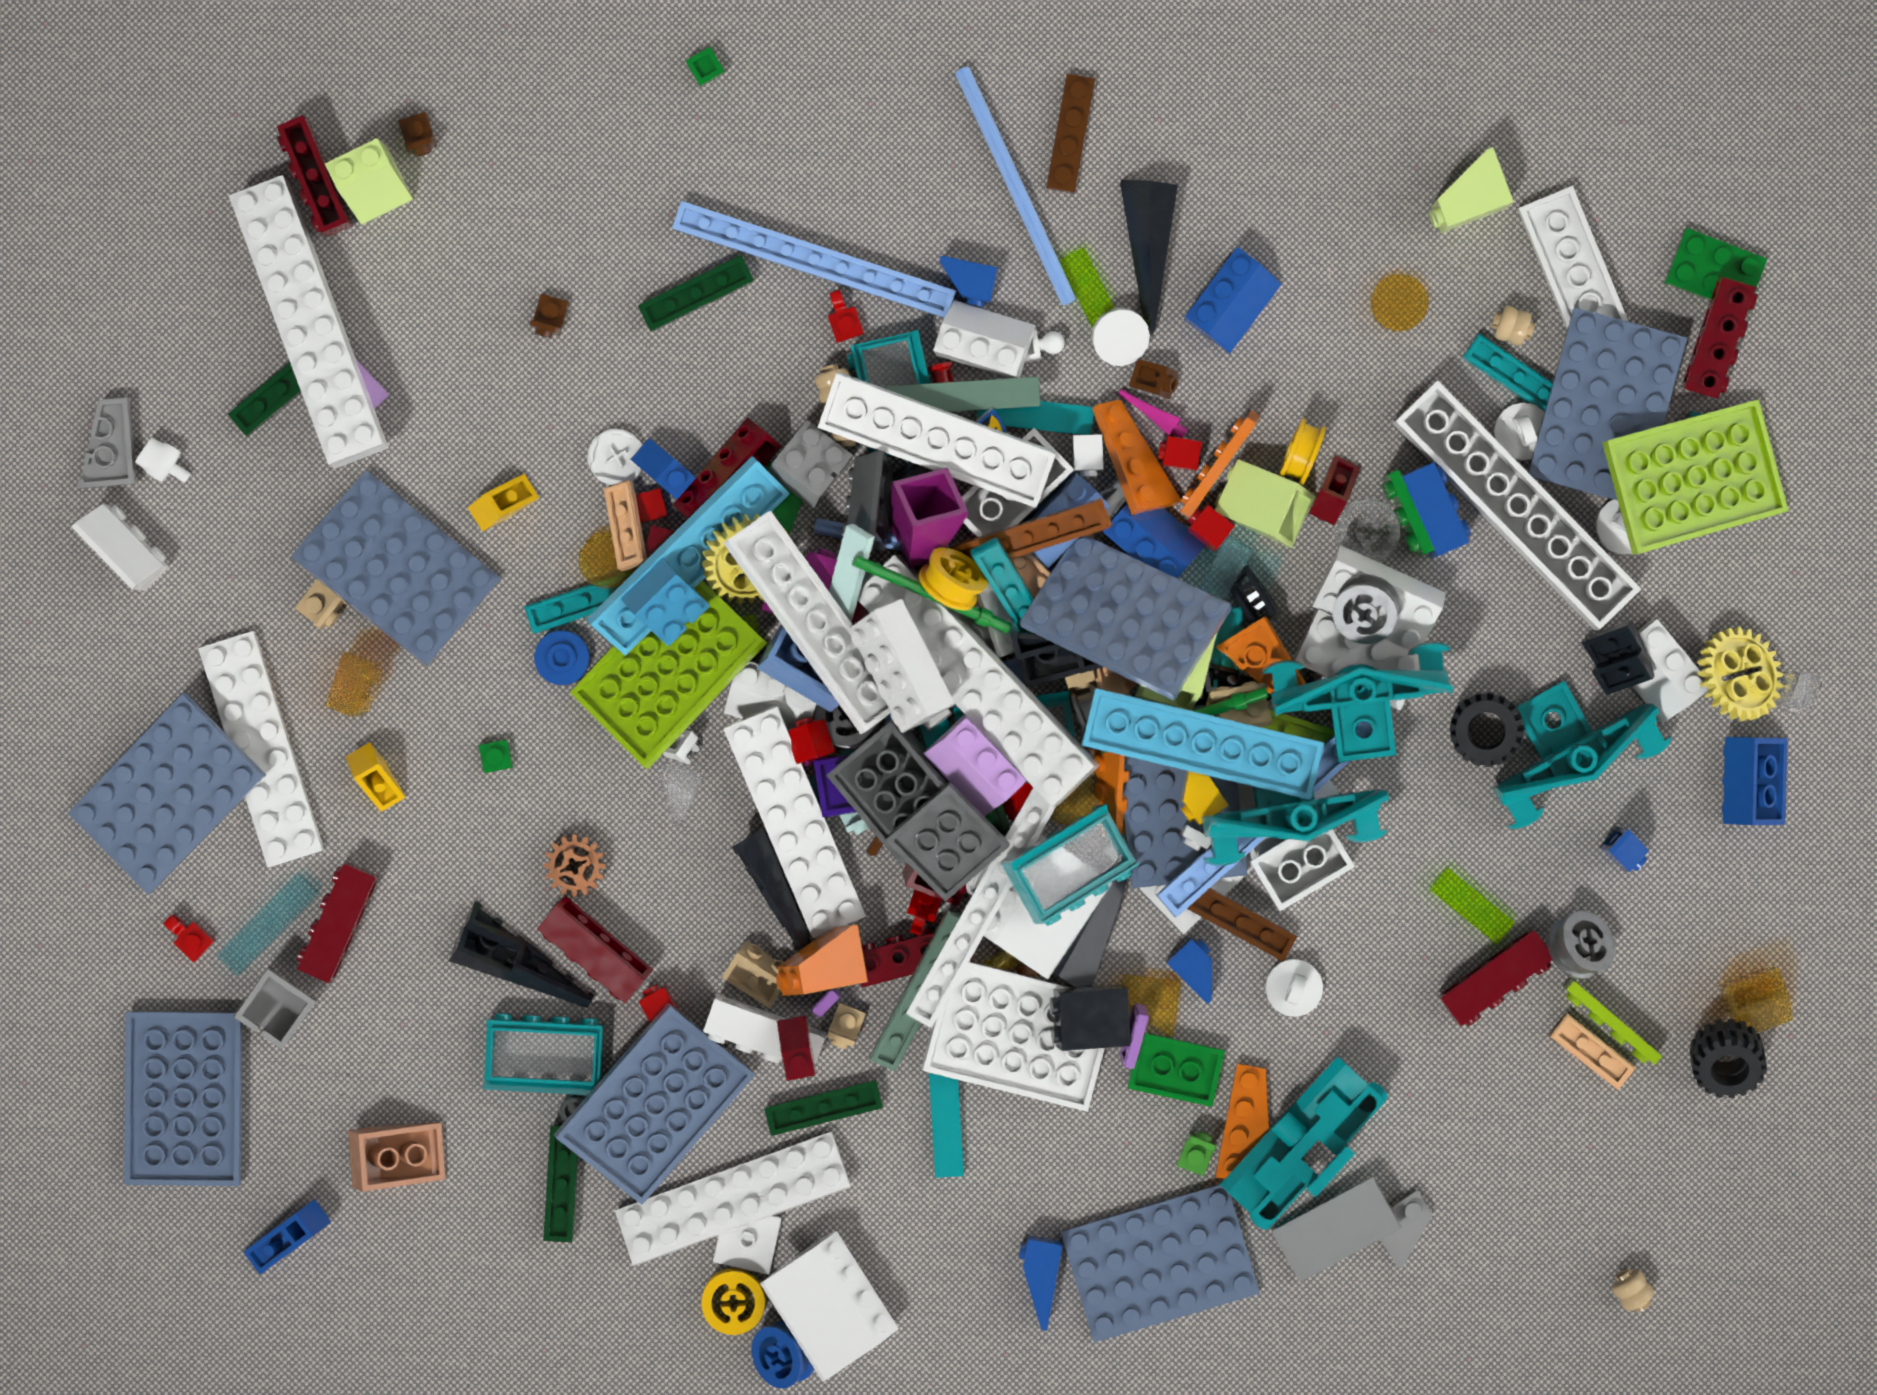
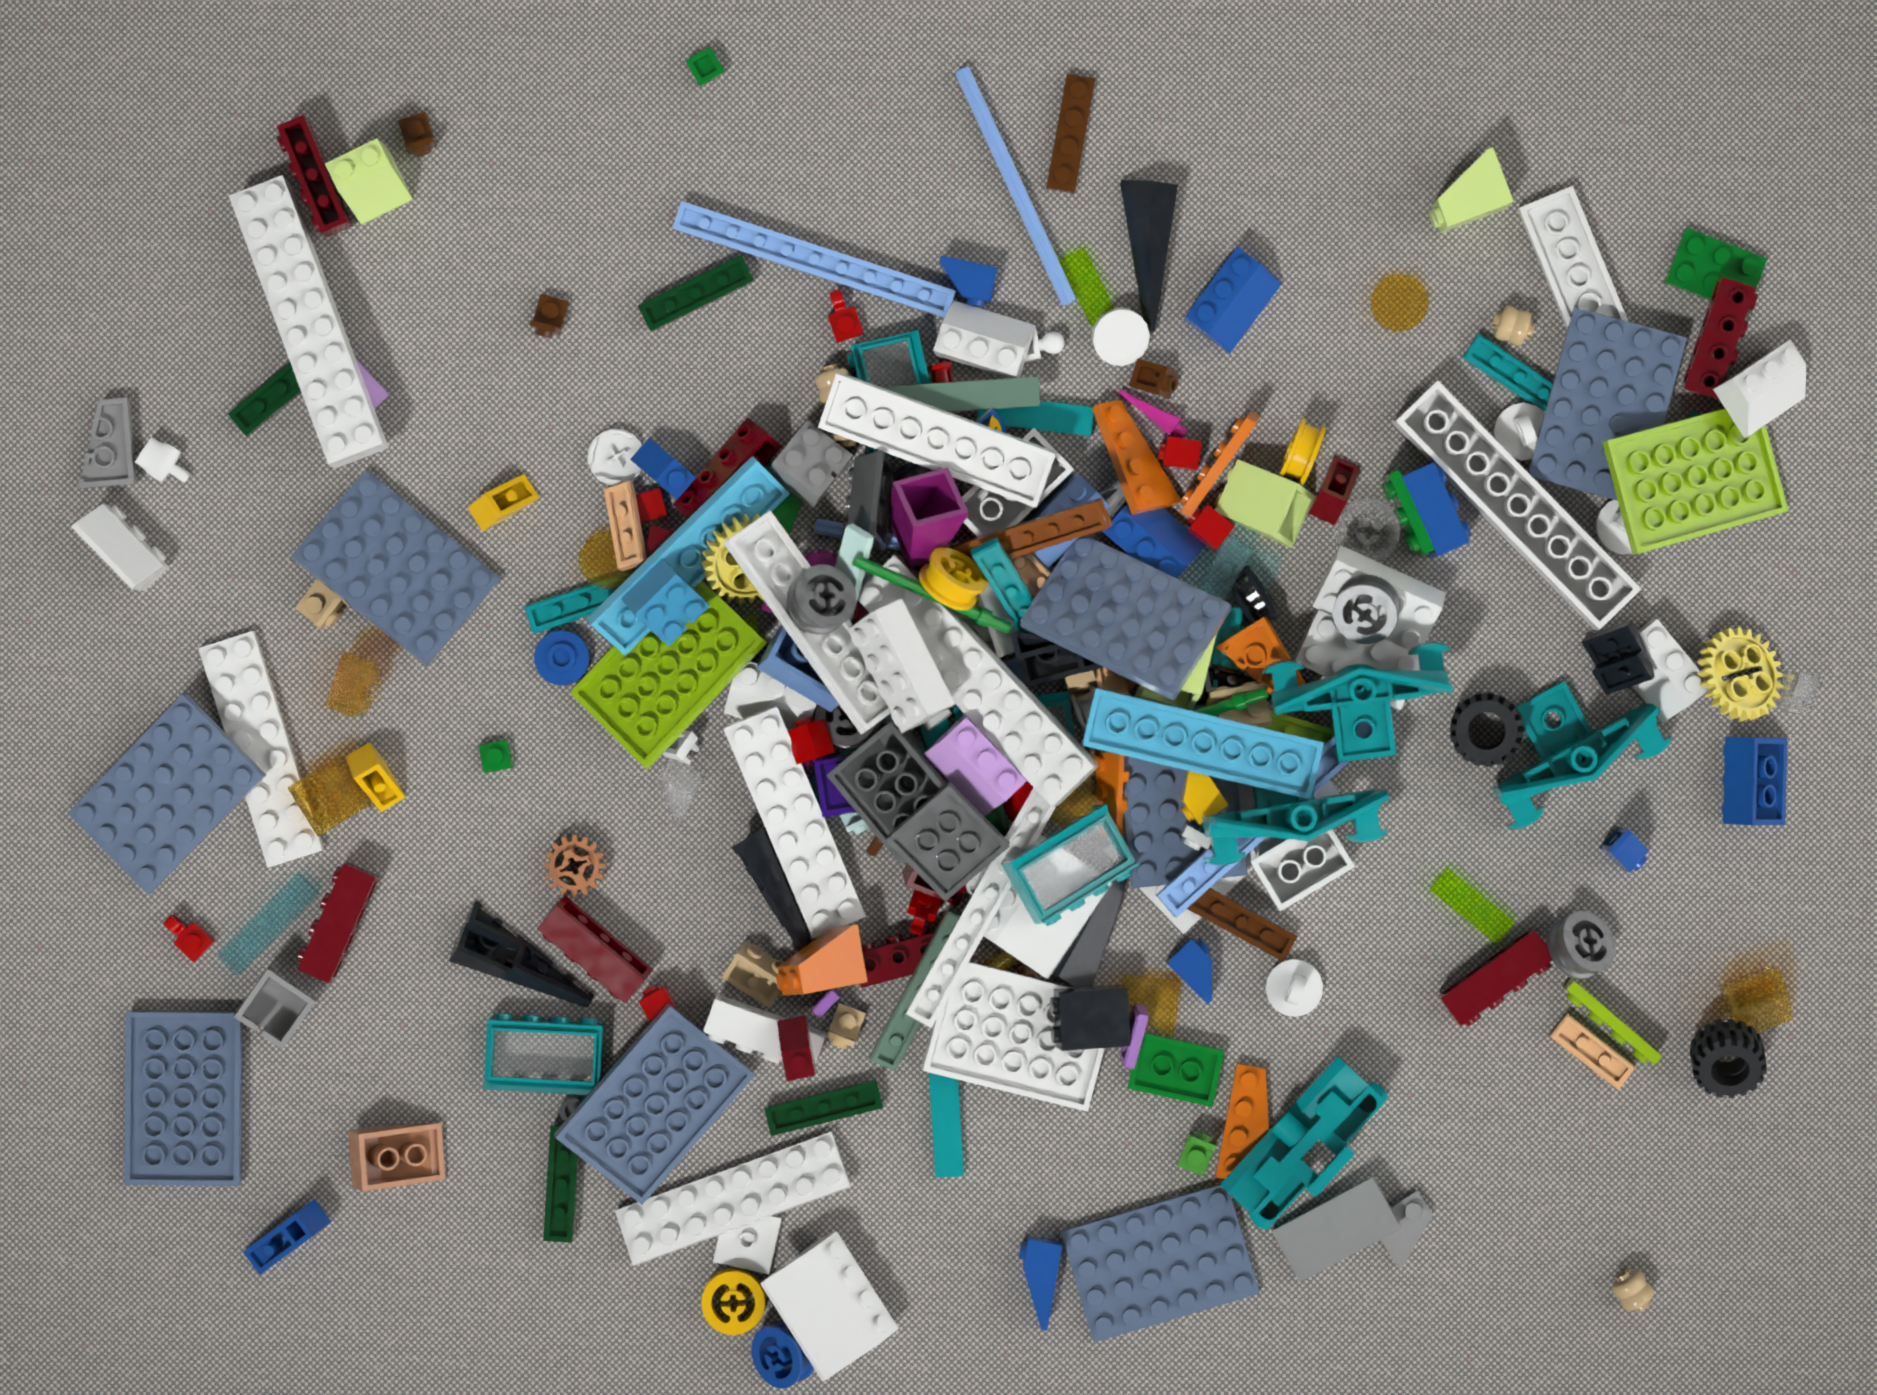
white brick [1073,434,1103,477] -> none
none -> clear yellow slope [288,757,373,837]
none -> flat silver wheel [786,565,857,634]
none -> white slope [1713,339,1806,438]

